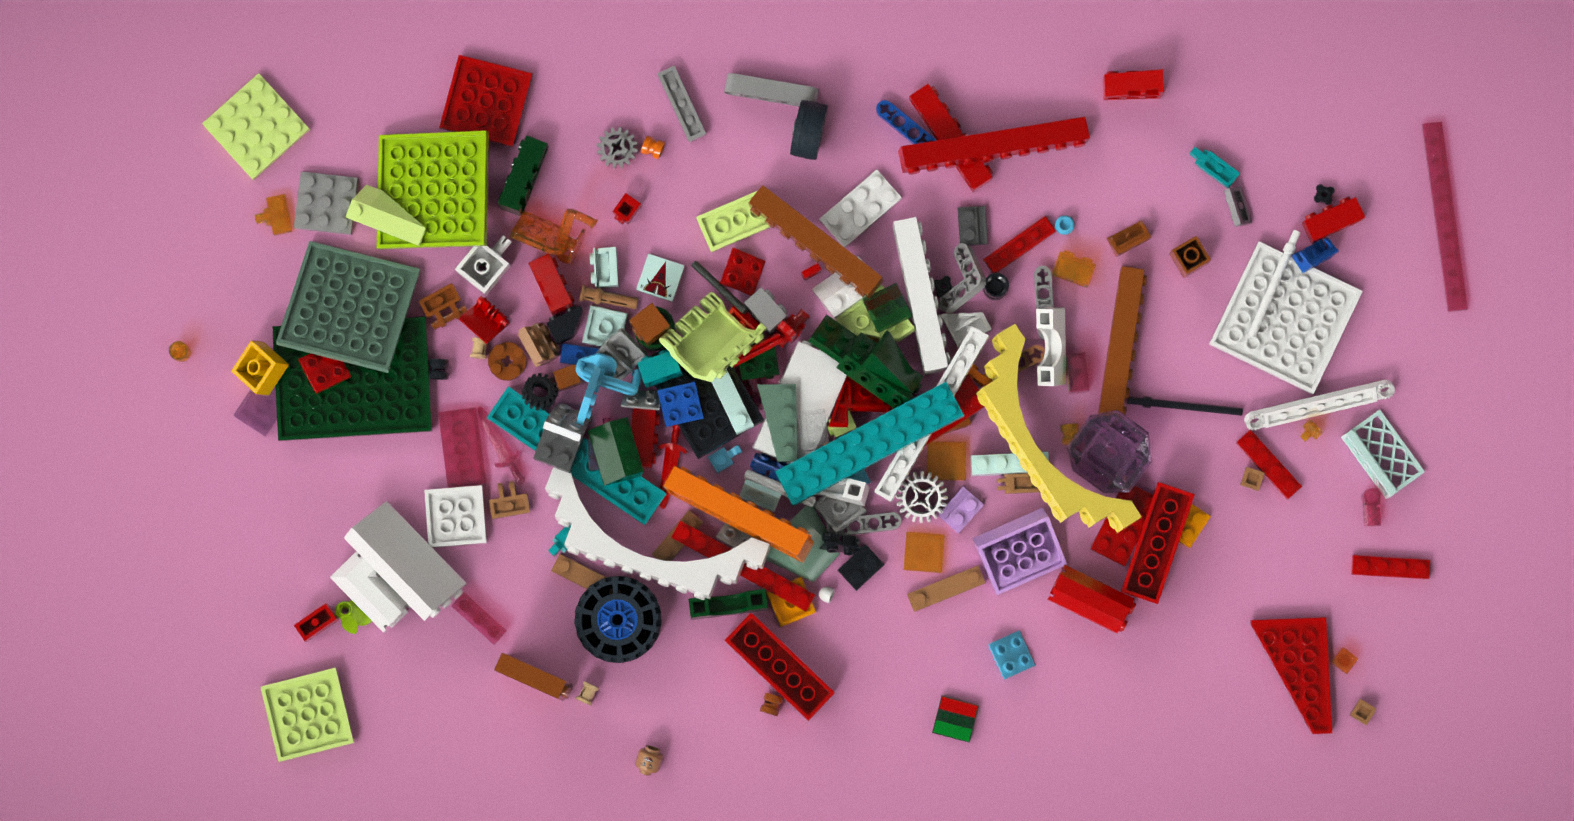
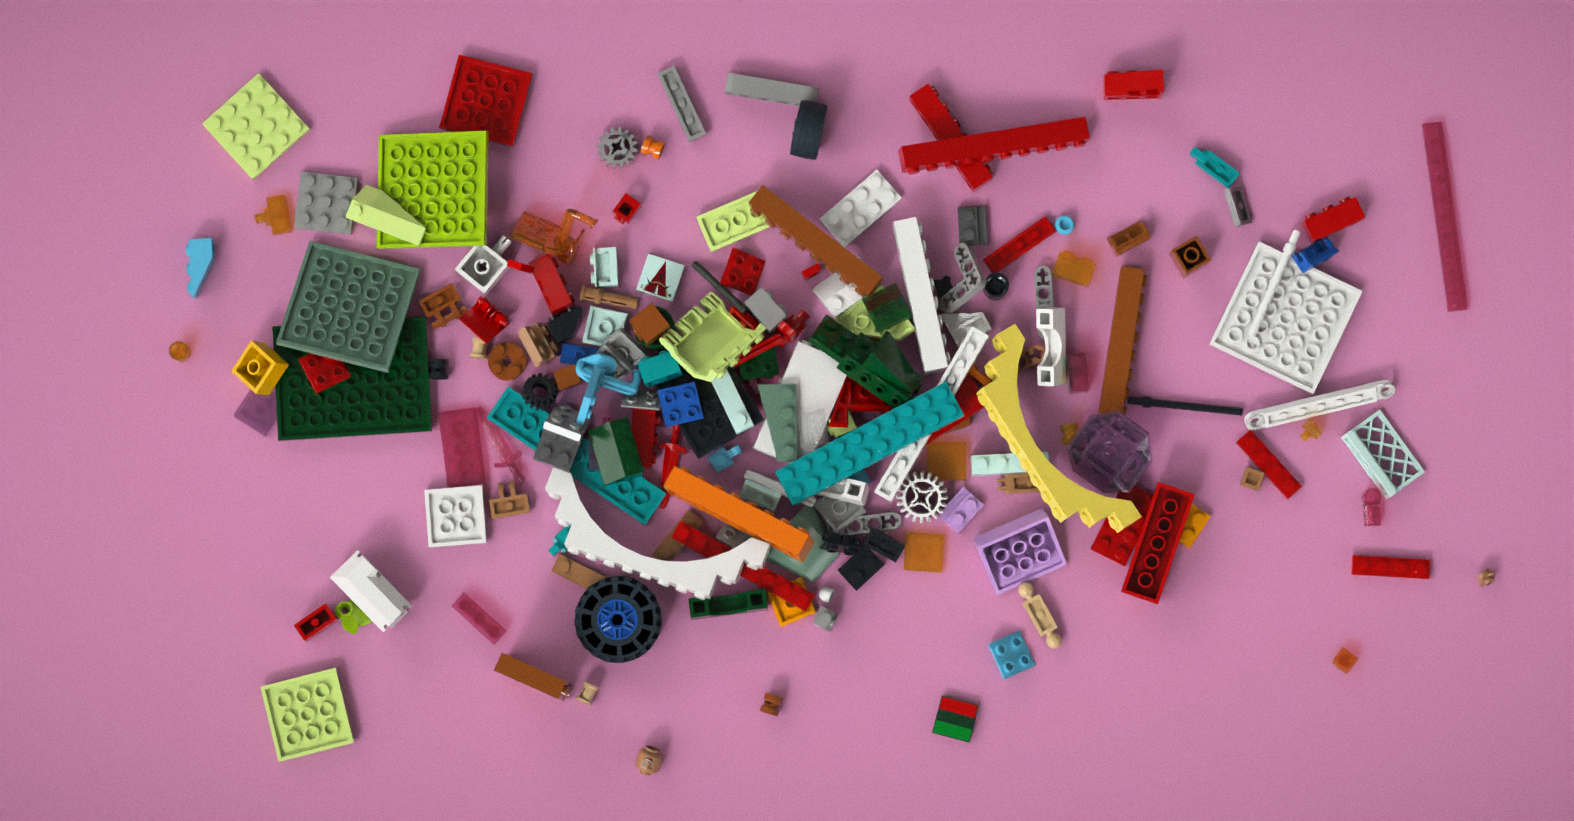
white brick [344,501,467,621] -> none
dark green wedge [498,135,549,217] -> none
red brick [724,613,835,721] -> none
blue hinge [750,453,787,483] -> none
blue beam [876,100,937,144] -> none
medium nougat plate [907,565,985,612] -> none
red brick [1047,565,1136,634] -> none
red wing [1250,617,1332,734] -> none
black plate [1314,184,1335,205] -> none
medium nougat plate [1350,699,1377,726] -> none
none -> medium azure slope [186,238,215,299]
none -> red tile [507,259,534,274]
none -> light grey brick [813,606,838,632]
none -> black plate [862,527,905,563]
none -> tan plate [1018,582,1062,649]
none -> medium nougat plate [1477,569,1495,587]

